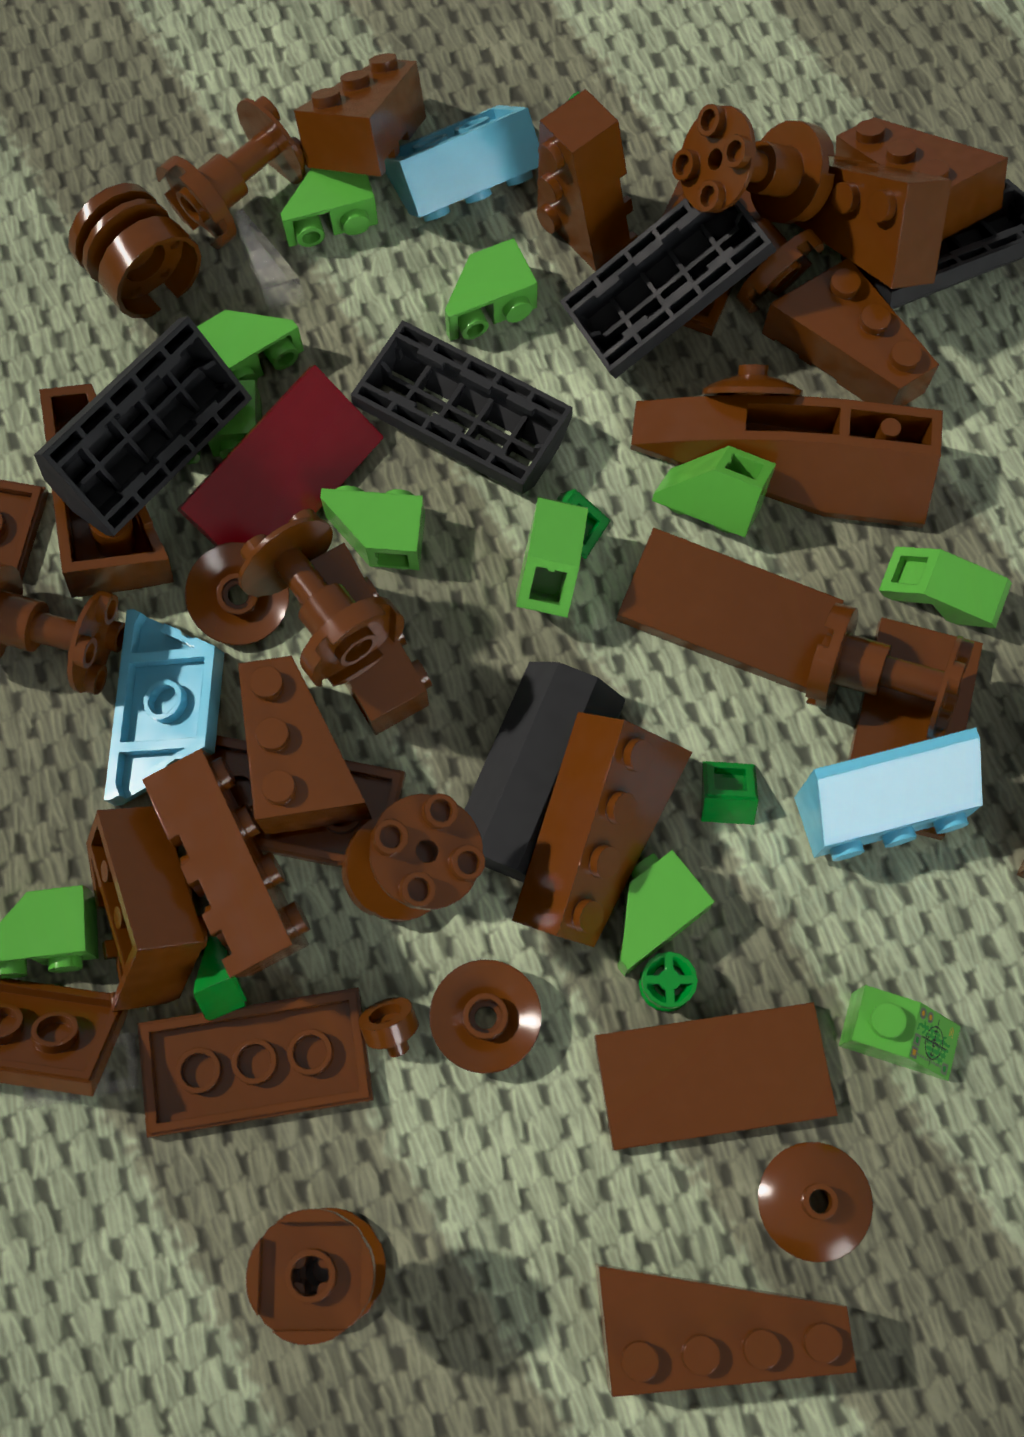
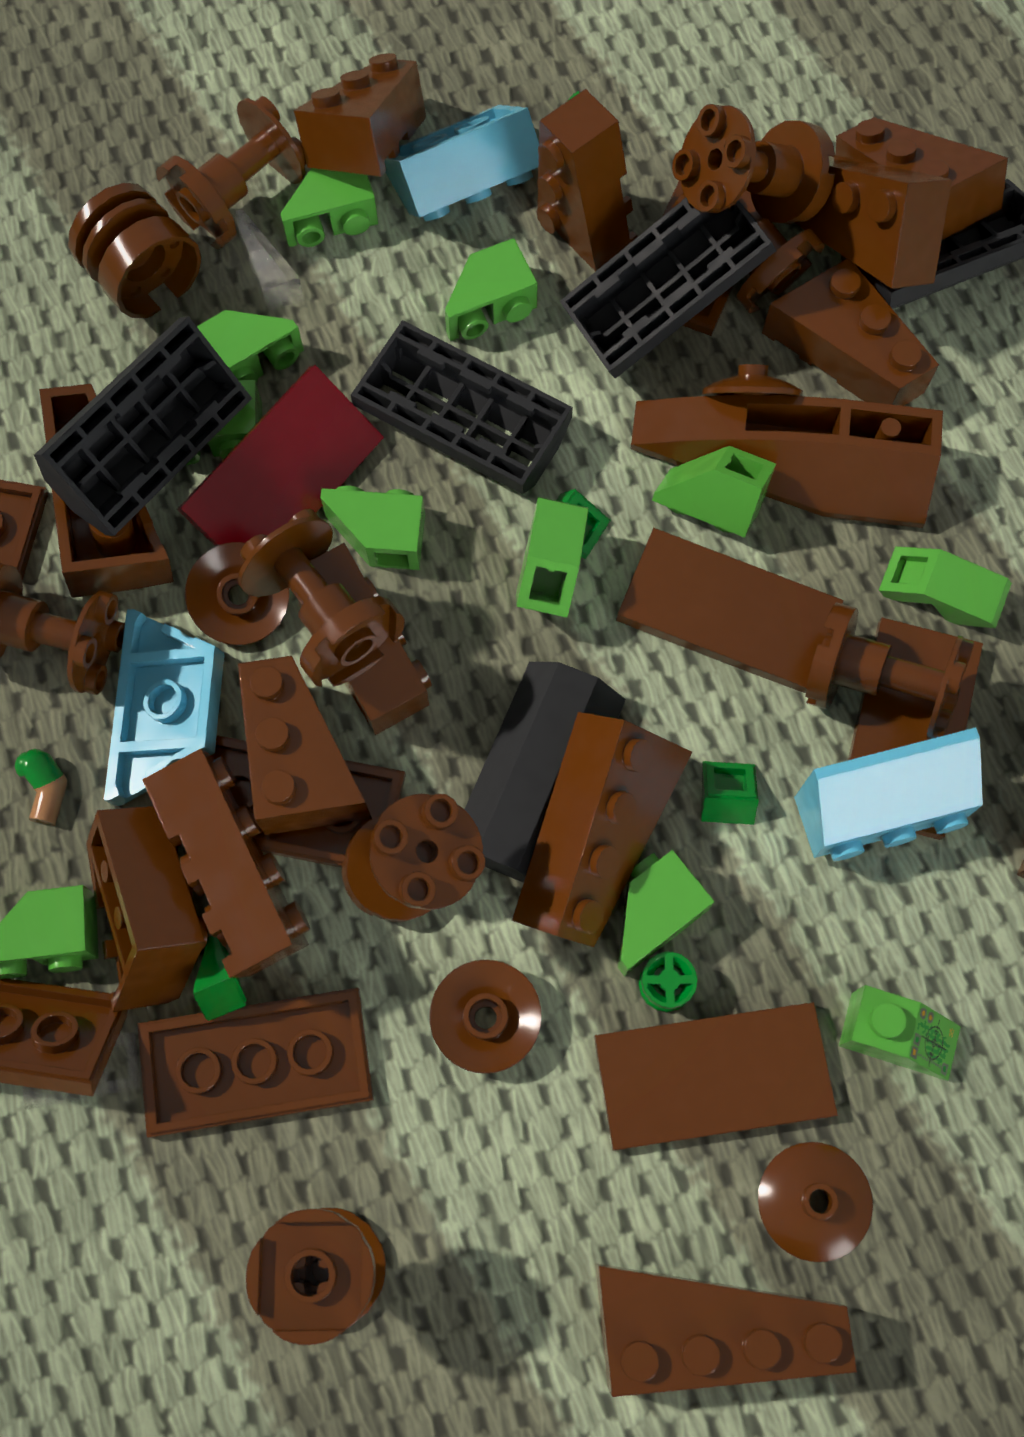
reddish brown tile [358,997,419,1057] -> none
none -> arm [15,749,67,826]

